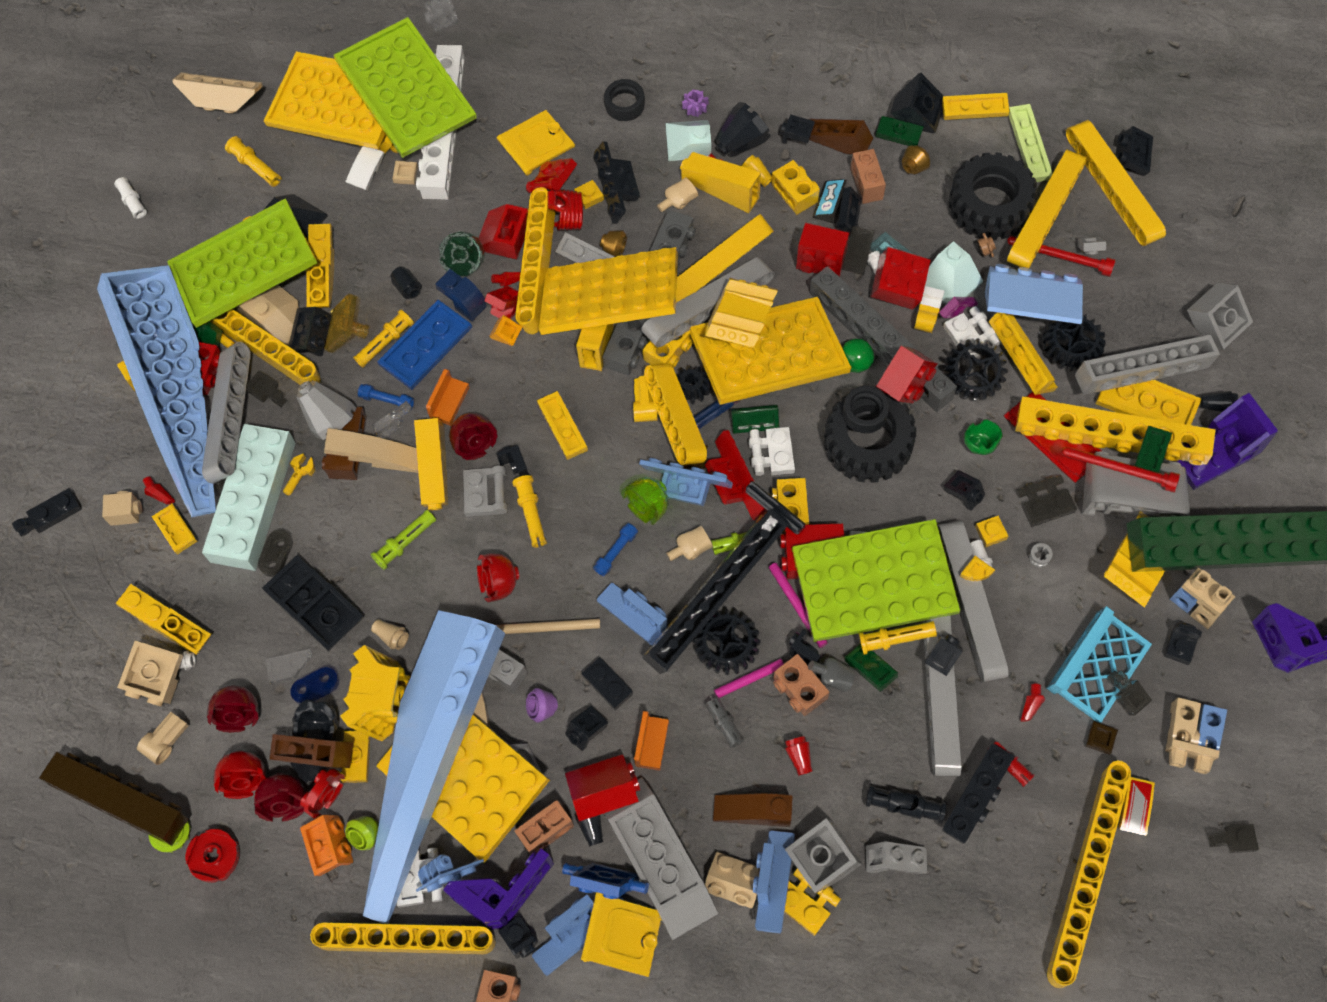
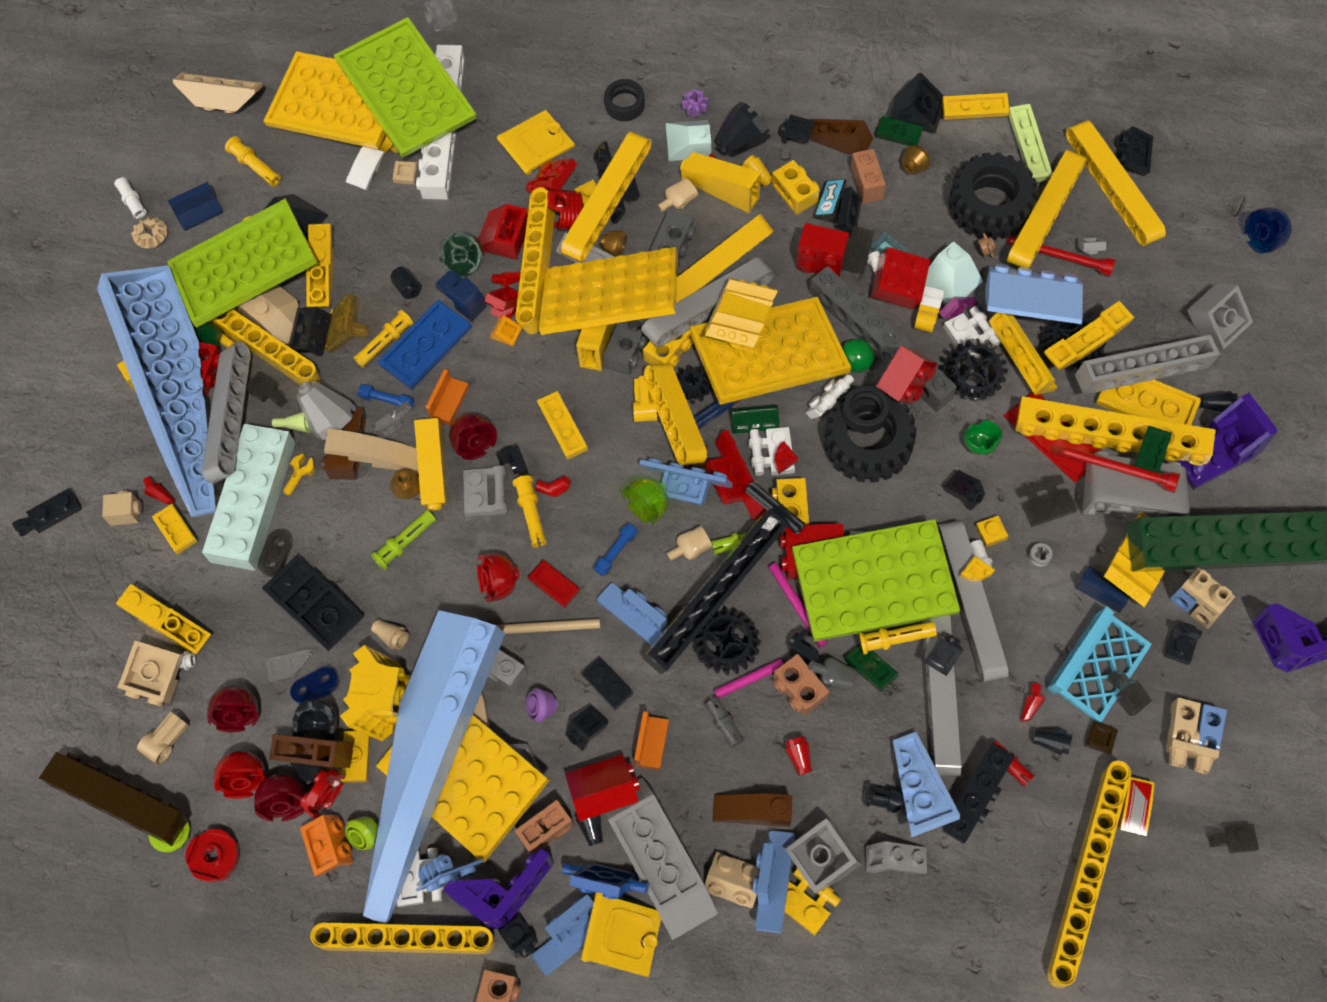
none -> tan gear [131,216,168,248]
none -> dark blue panel [168,182,223,231]
none -> yellowish green cone [272,412,311,433]
none -> pearl gold cone [390,469,420,499]
none -> red tile [527,560,580,609]
none -> red arm [535,476,571,497]
none -> yellow beam [561,131,651,262]
none -> red tile [774,441,798,474]
none -> white plate [805,374,854,419]
none -> light blue wing [893,732,960,837]
none -> black cone [1033,729,1073,756]
none -> yellow slope [1044,301,1134,370]
none -> dark blue panel [1076,566,1130,613]
none -> clear blue cylinder [1244,207,1292,254]

